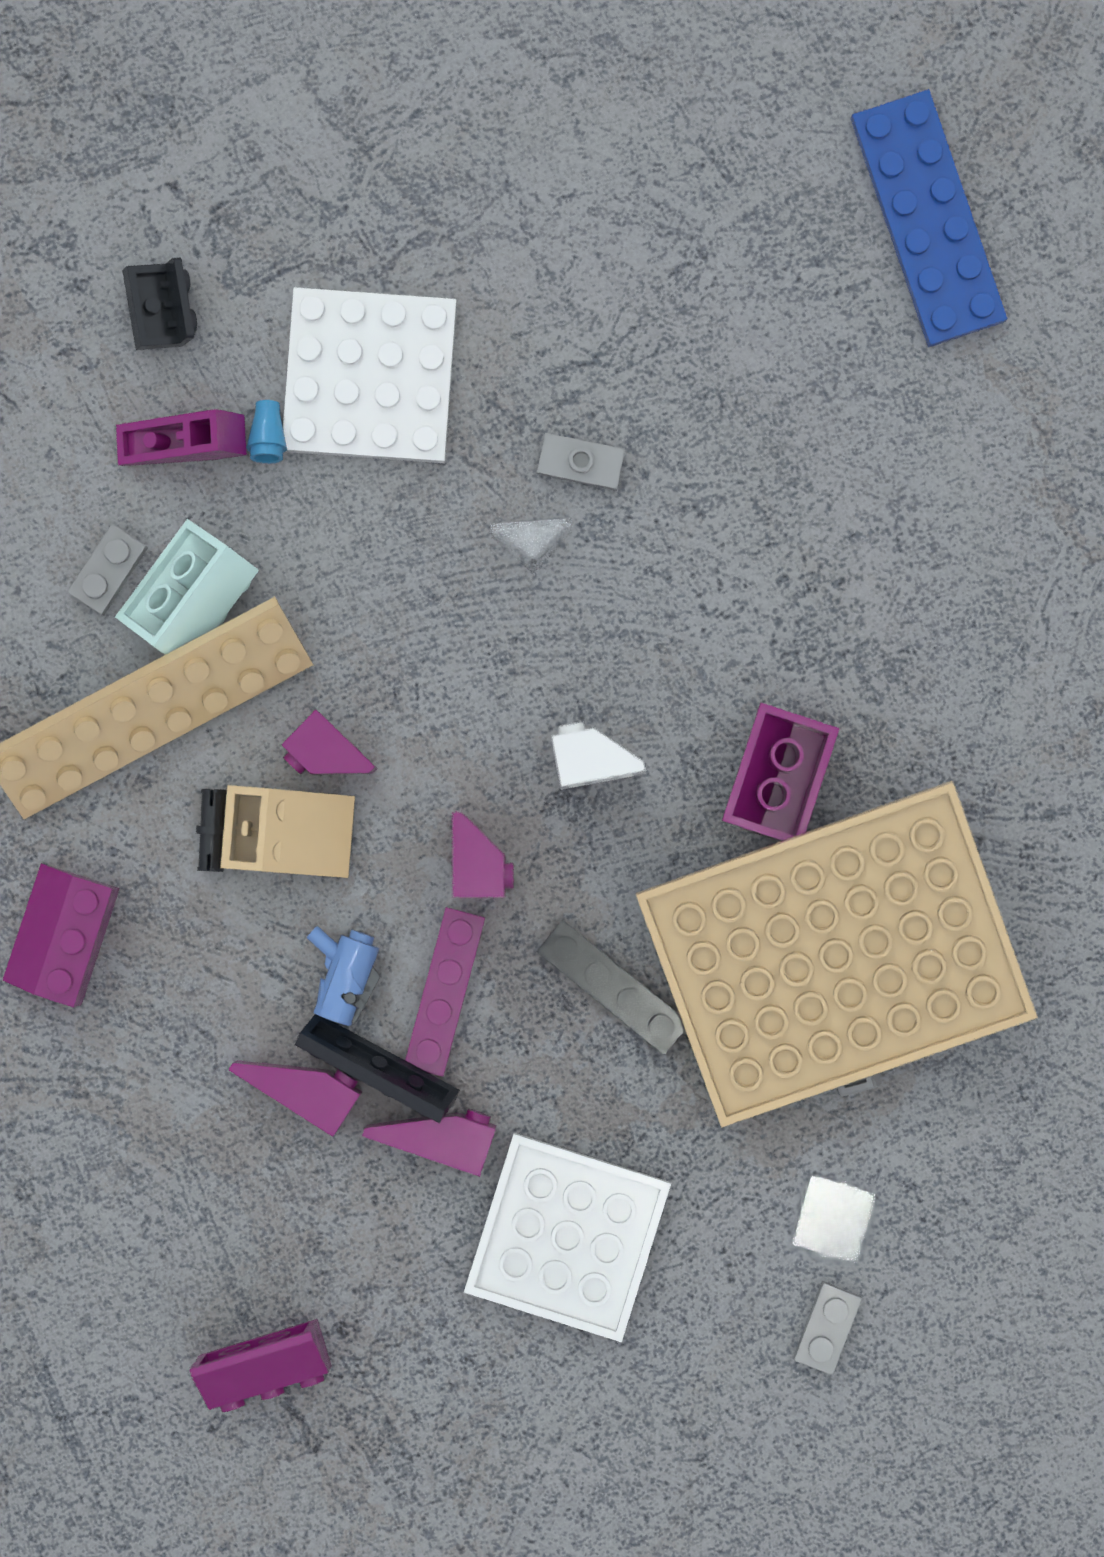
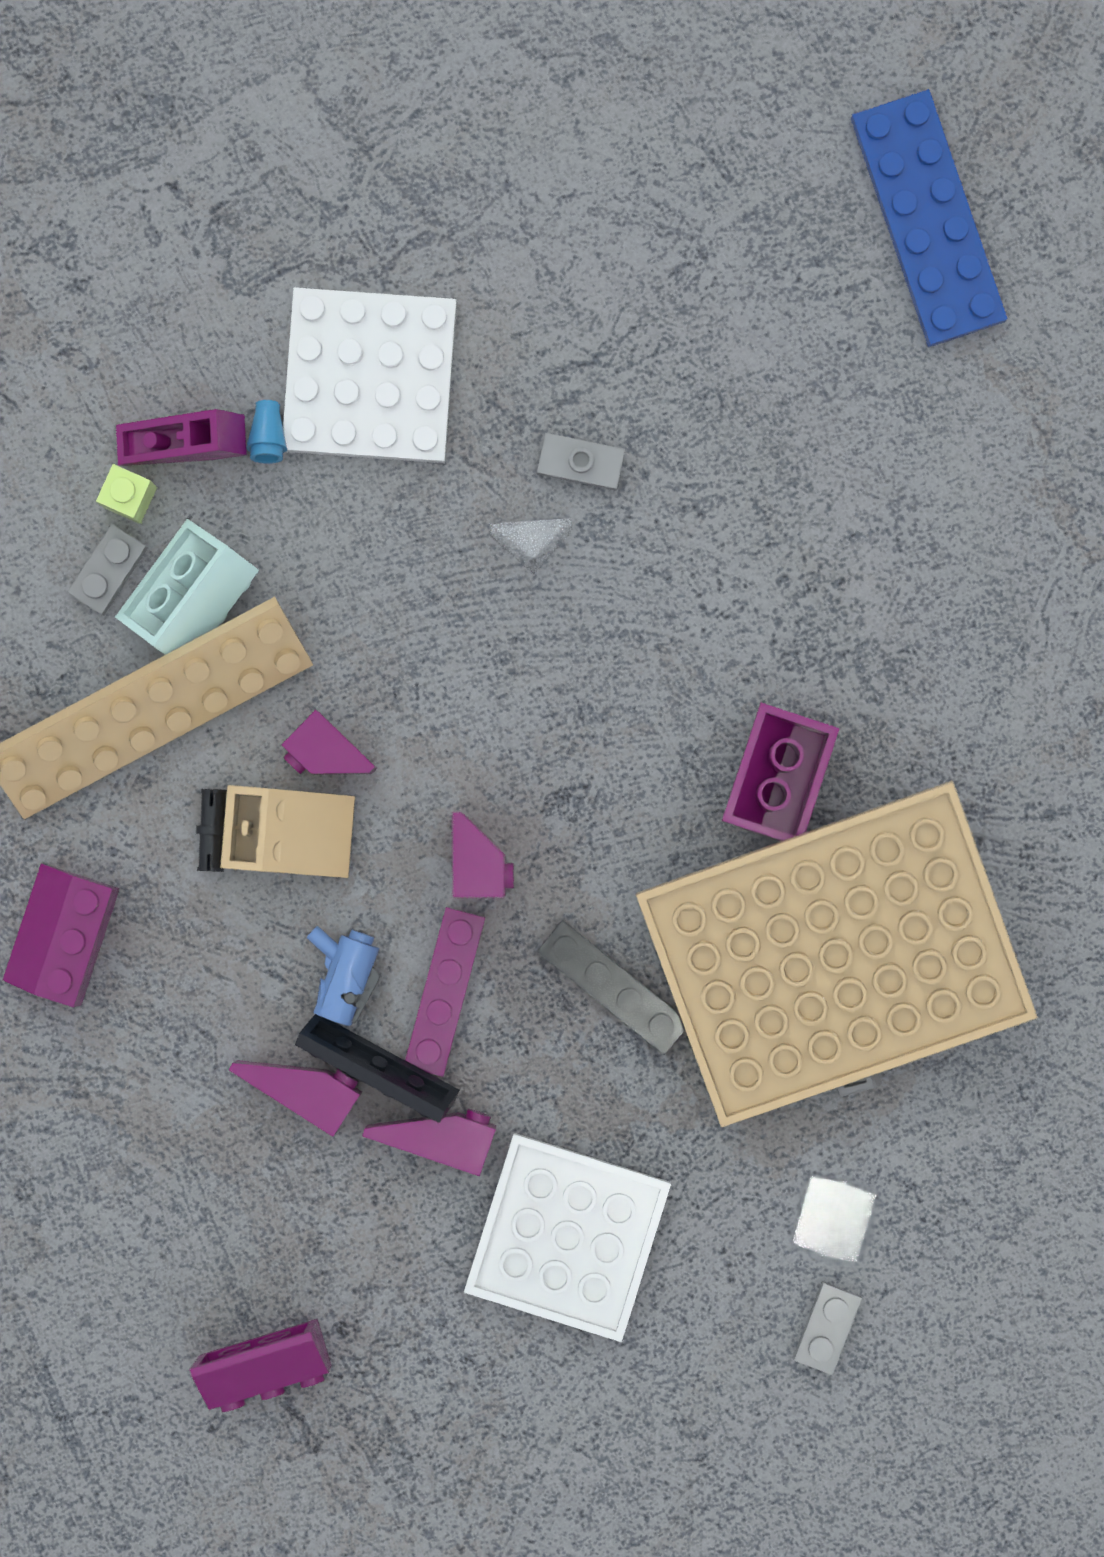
black bracket [122,257,197,350] -> none
white slope [552,722,645,790] -> none
none -> yellowish green brick [96,464,157,524]

